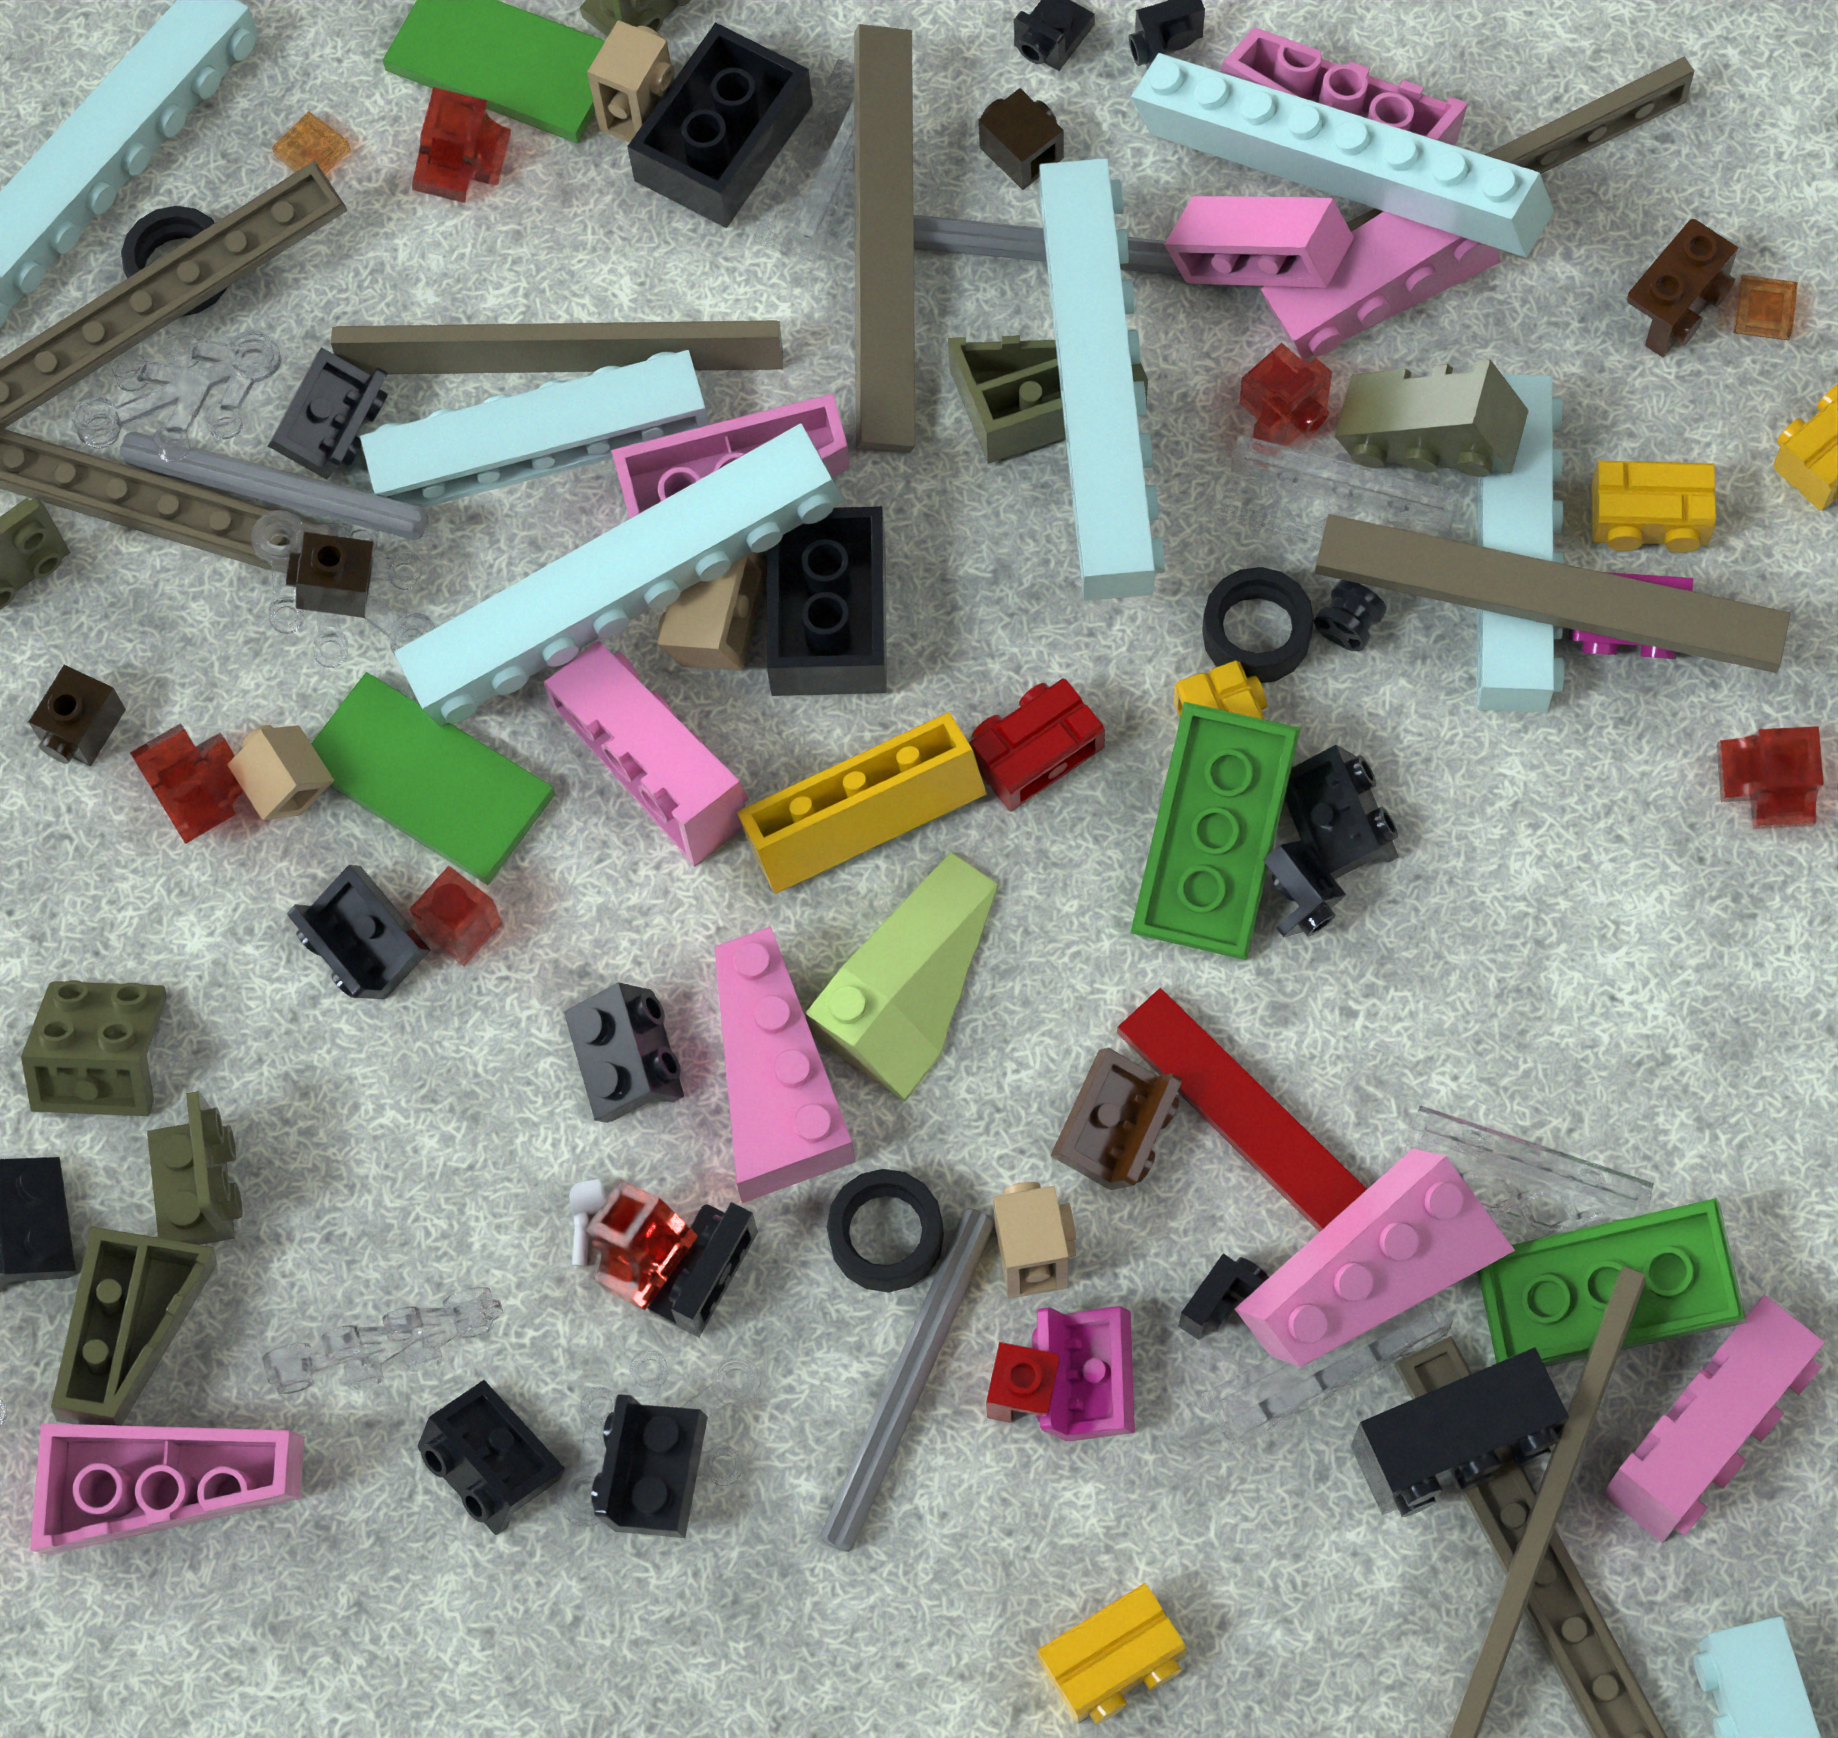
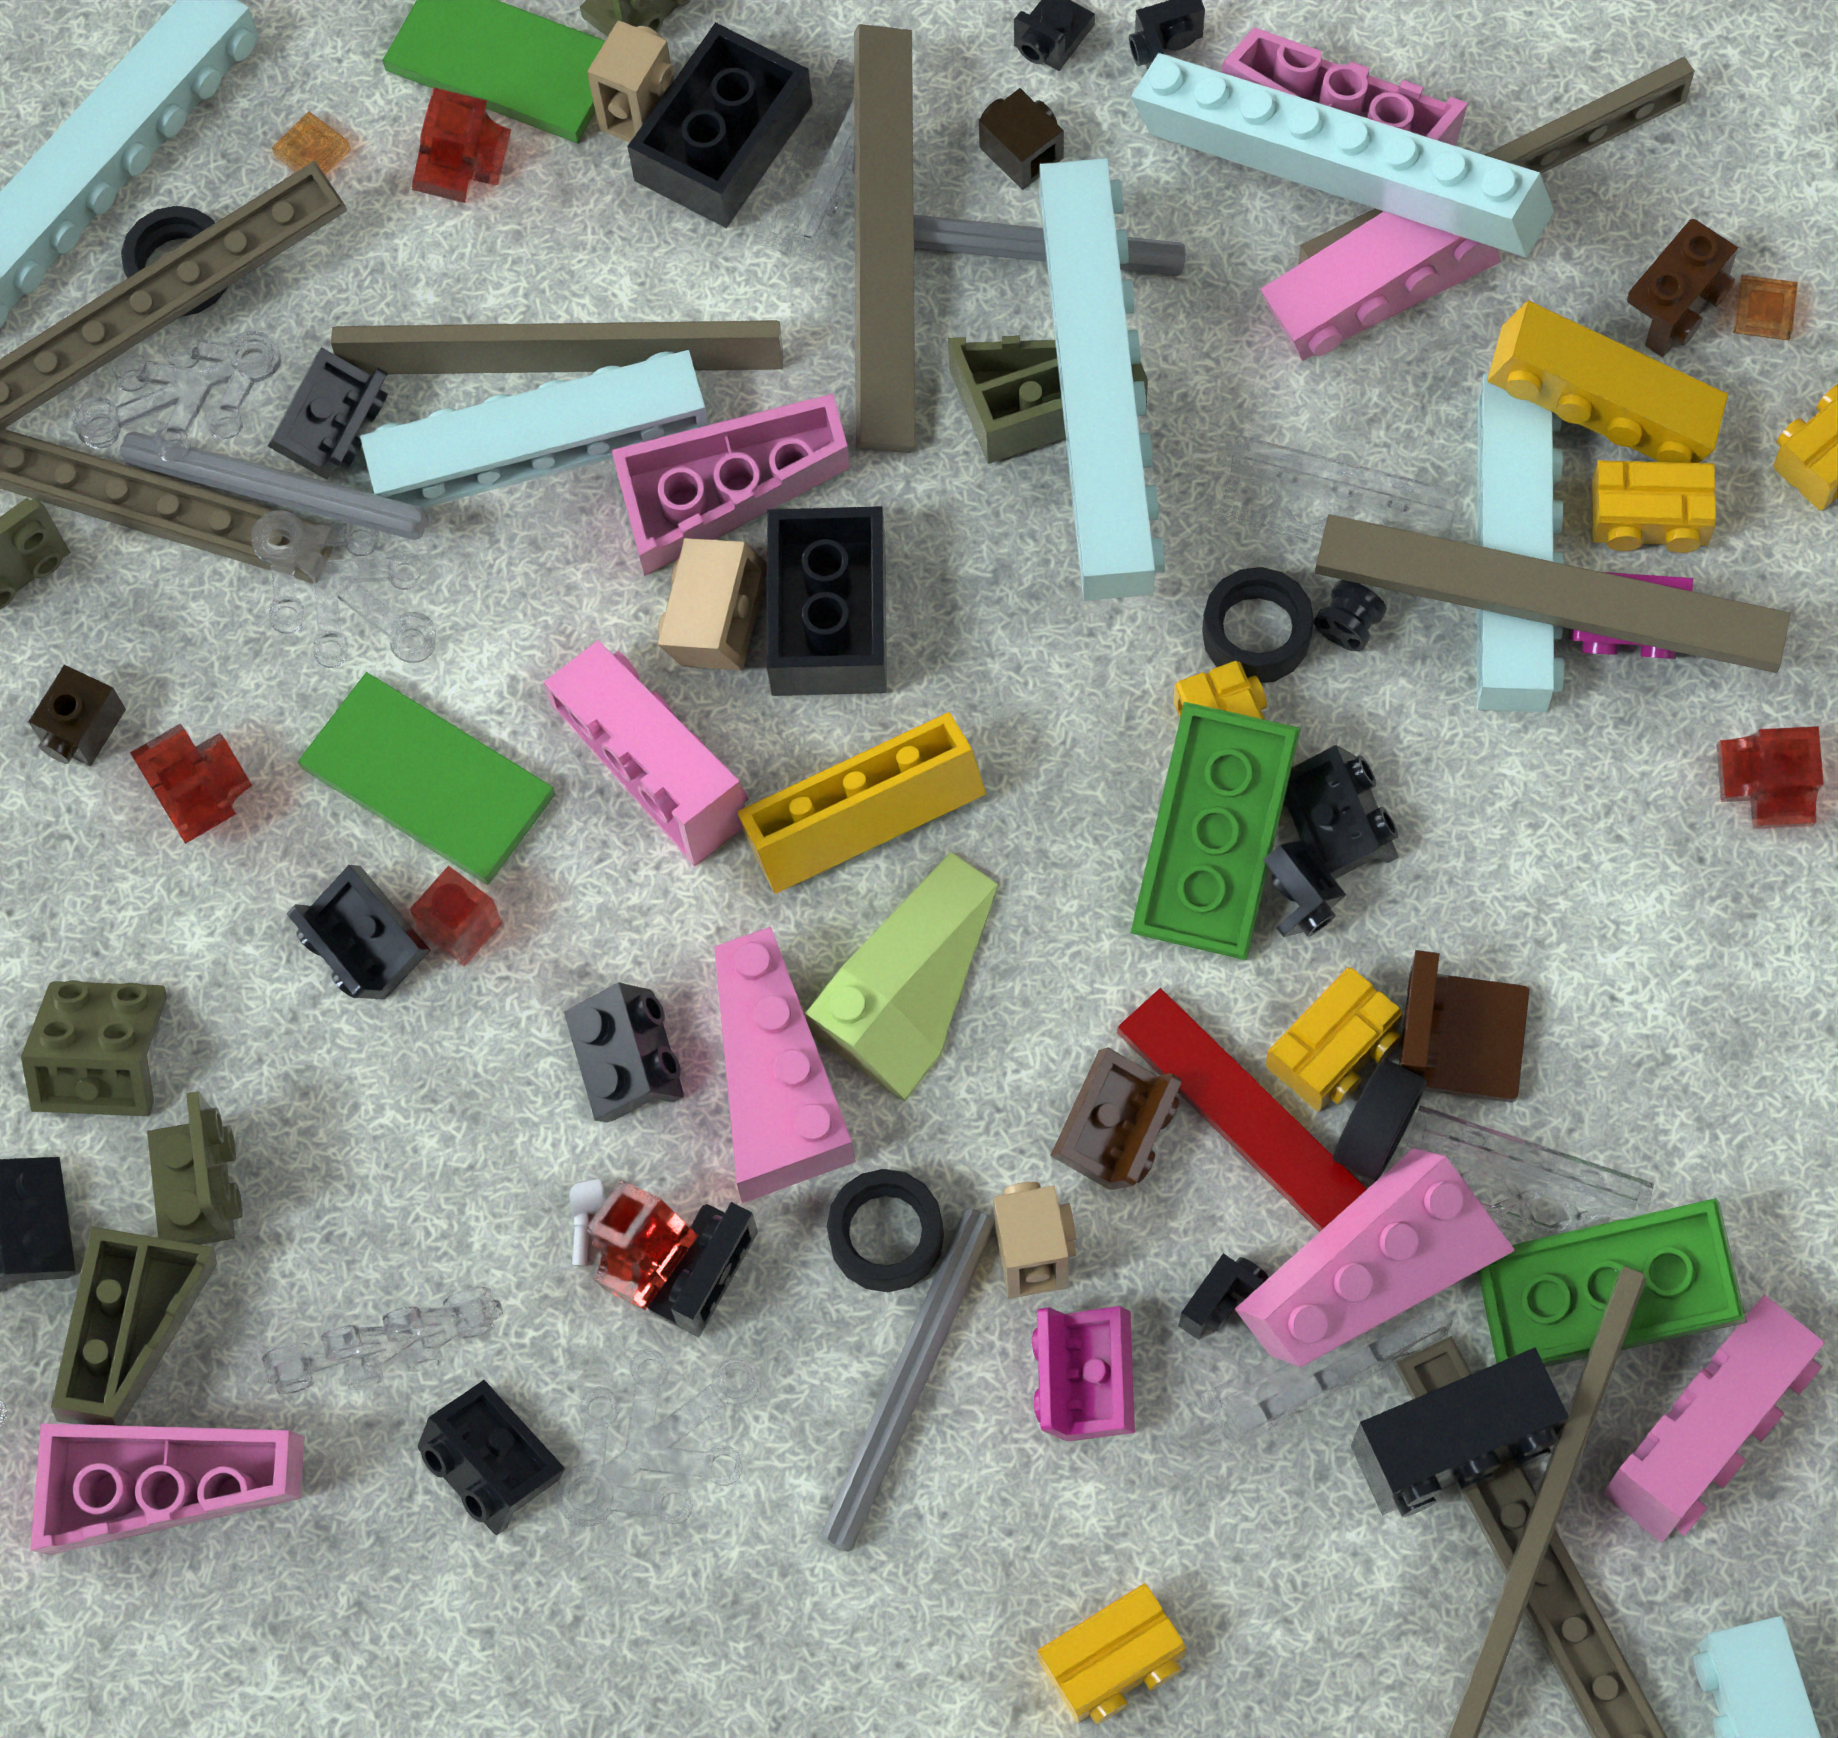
tan brick [227,725,335,820] -> none
dark brown brick [286,532,374,618] -> none
light aqua brick [394,423,844,727] -> none
black bracket [591,1394,708,1538] -> none
red brick [969,678,1105,812] -> none
red bracket [986,1342,1059,1423] -> none
bright pink brick [1164,196,1354,288] -> none
clear red brick [1239,342,1332,464] -> none
olive wedge [1334,359,1529,477] -> none
none -> yellow brick [1265,967,1403,1112]
none -> black tyre [1333,1058,1427,1182]
none -> reddish brown bracket [1398,950,1529,1103]
none -> yellow brick [1487,300,1728,463]

